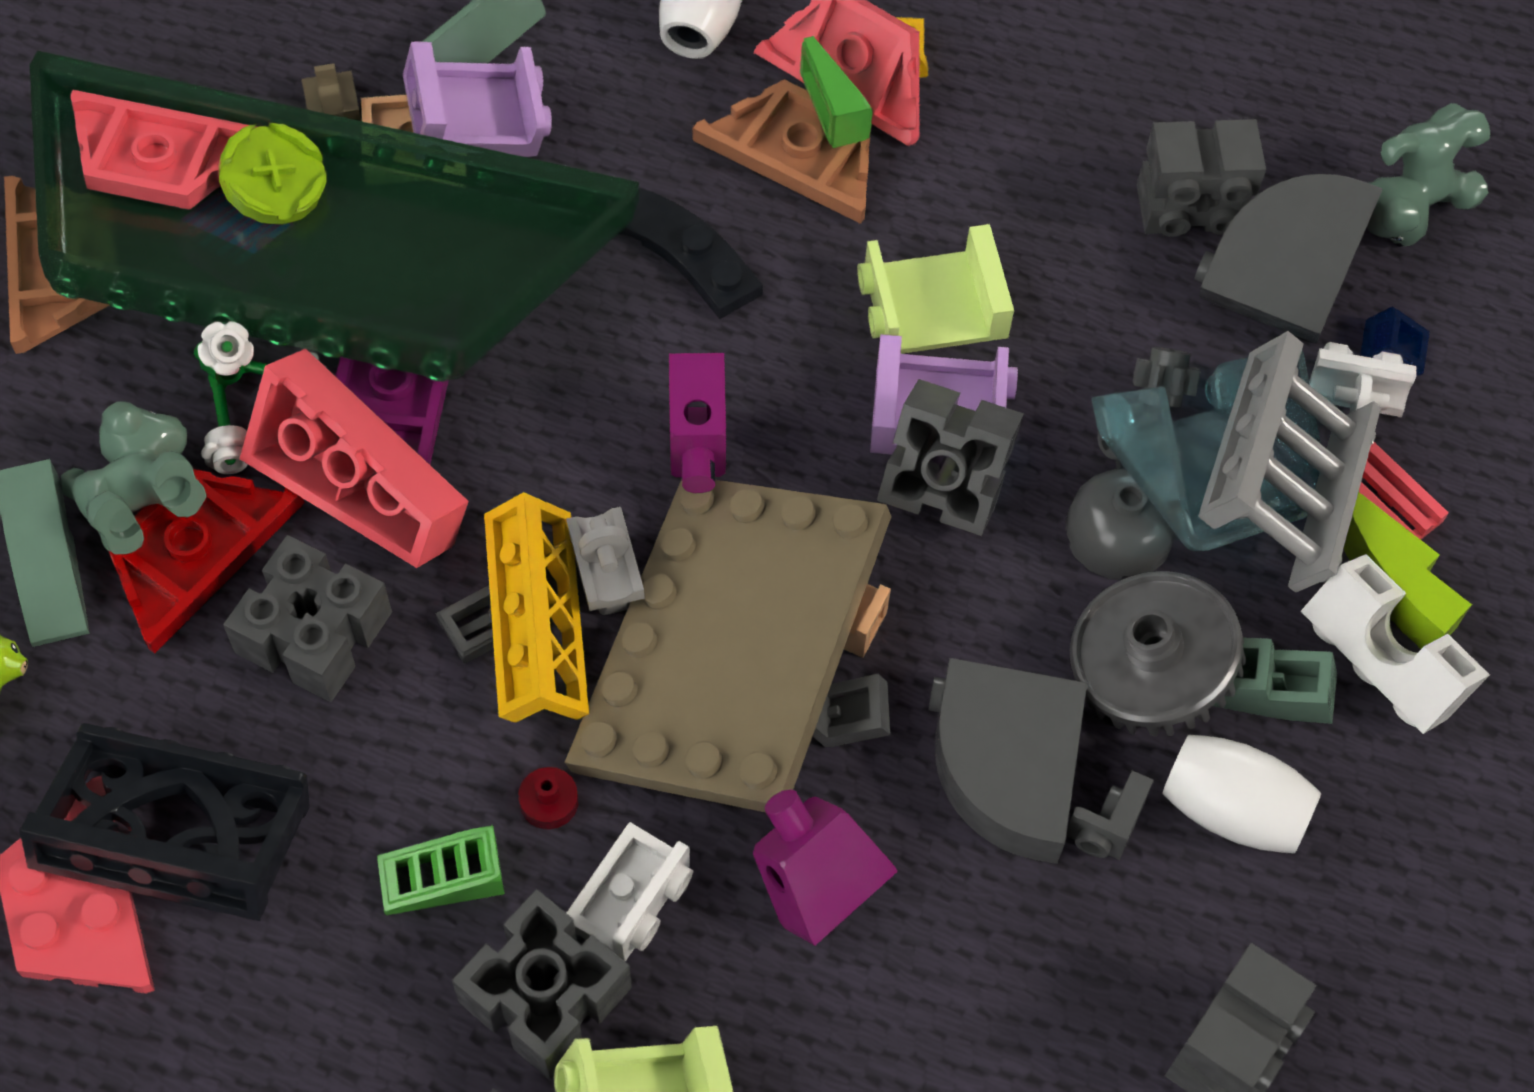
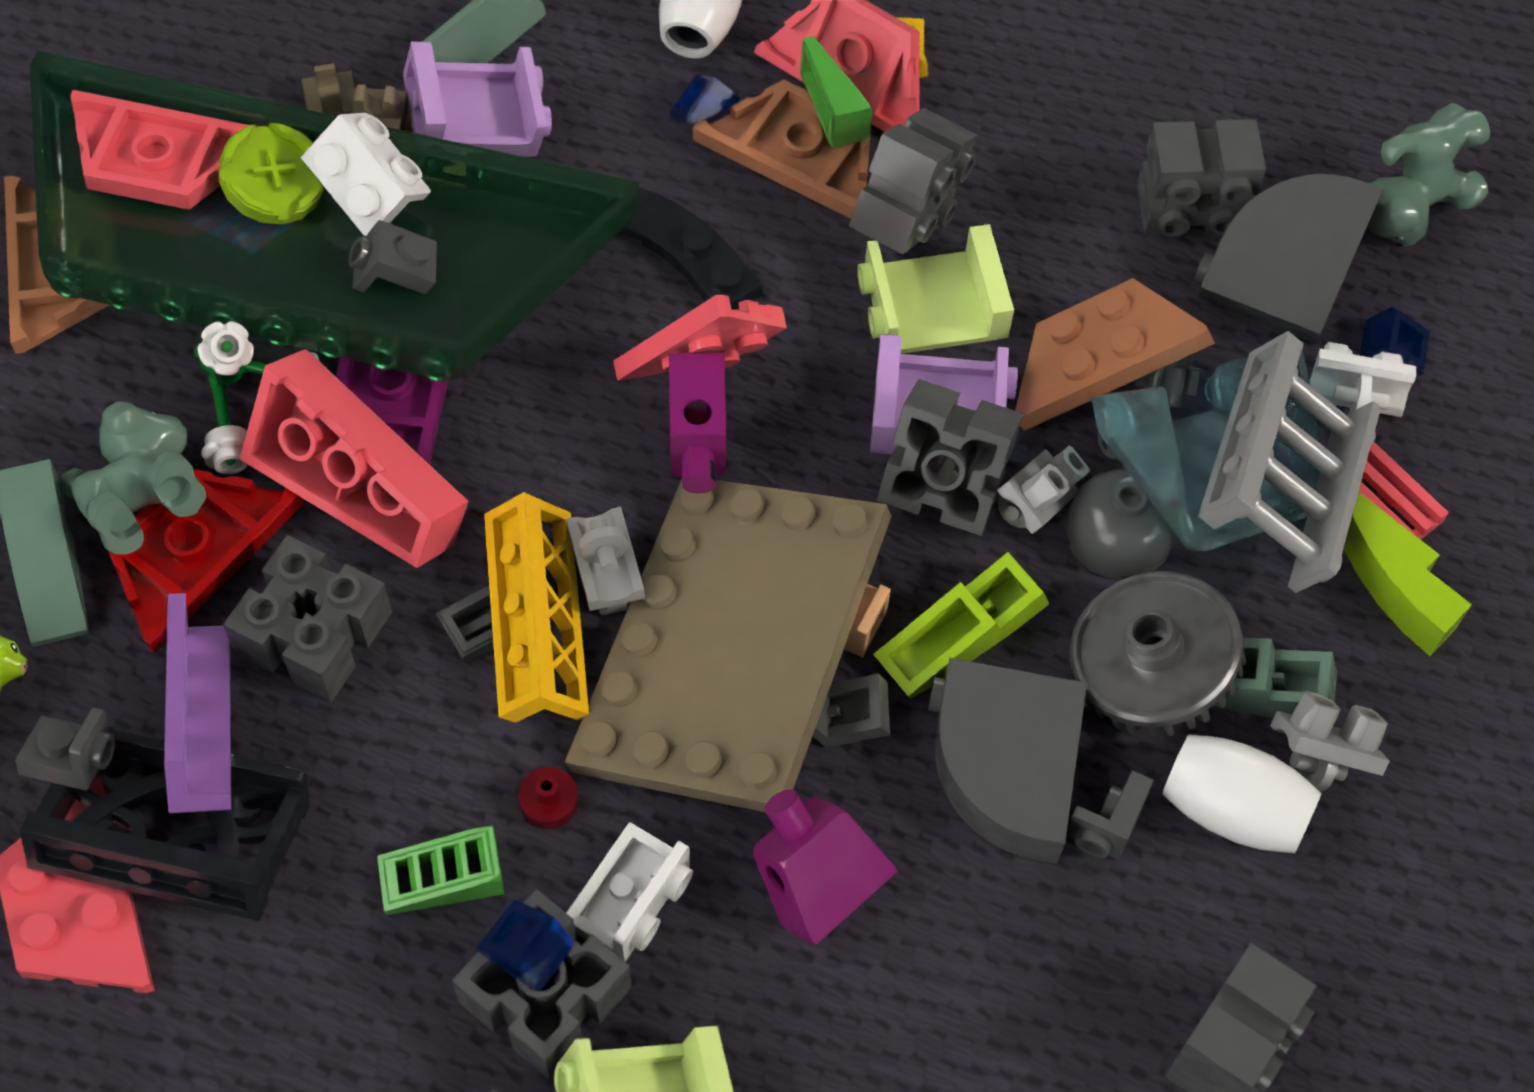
white arch [1301,554,1490,734] -> none
none -> dark grey bracket [15,707,115,791]
none -> medium lavender fence [164,593,231,813]
none -> white bracket [301,113,431,236]
none -> dark grey bracket [349,220,437,295]
none -> dark tan tile [351,84,408,144]
none -> clear blue slope [476,899,574,991]
none -> coral wing [613,295,787,381]
none -> clear blue slope [669,75,741,124]
none -> dark grey brick [849,108,977,254]
none -> lime slope [873,552,1049,699]
none -> light grey hips [997,445,1090,534]
none -> nougat wing [1015,278,1215,431]
none -> light grey hips [1270,691,1390,792]

